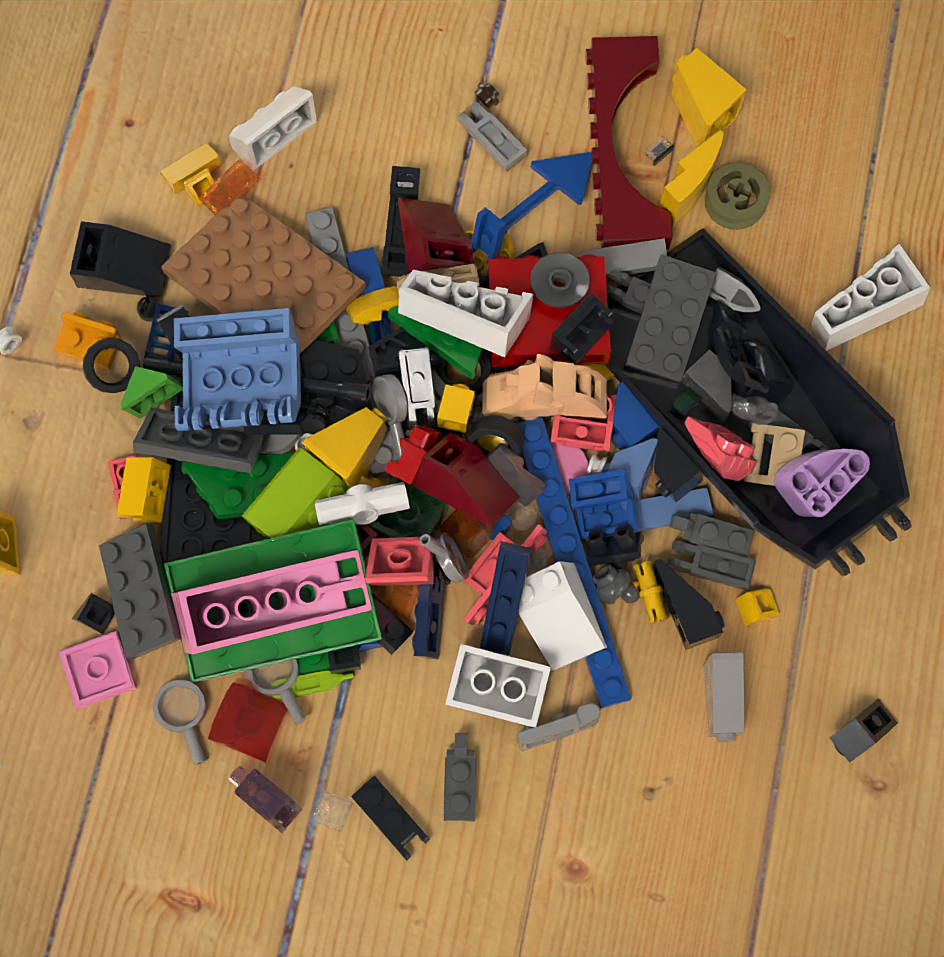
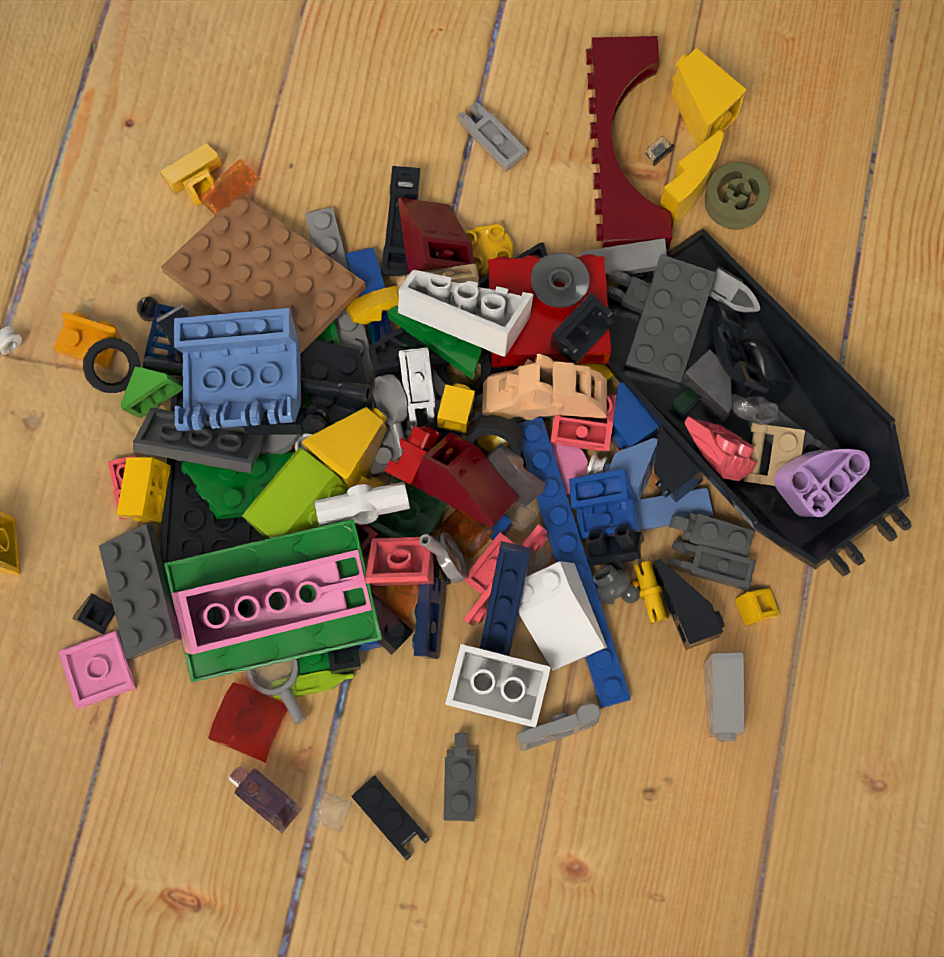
black slope [70,221,172,298] -> none
piece [153,680,207,765] -> none
white slope [228,86,317,171] -> none
blue piece [471,152,592,264] -> none
dark brown plate [474,83,499,109] -> none
white wedge [810,244,930,351] -> none
black slope [830,699,898,763] -> none

